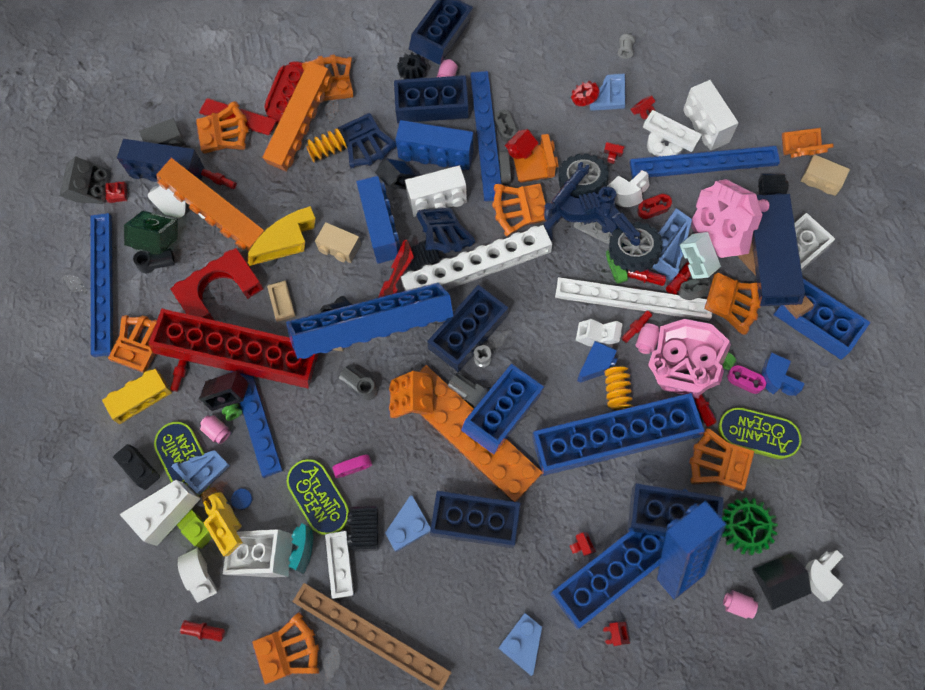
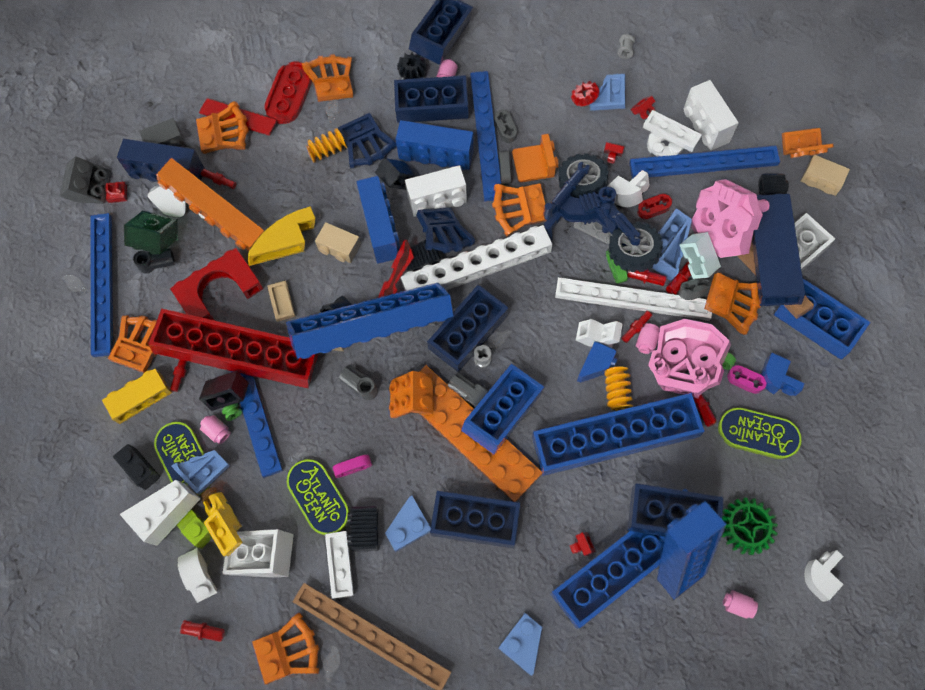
blue piece [231,489,252,510] -> none
orange brick [262,61,333,172] -> none
teal slope [289,523,313,574] -> none
red brick [505,129,539,159] -> none
red tile [603,621,630,646] -> none
orange plate [689,428,754,492] -> none
black slope [752,553,811,610] -> none

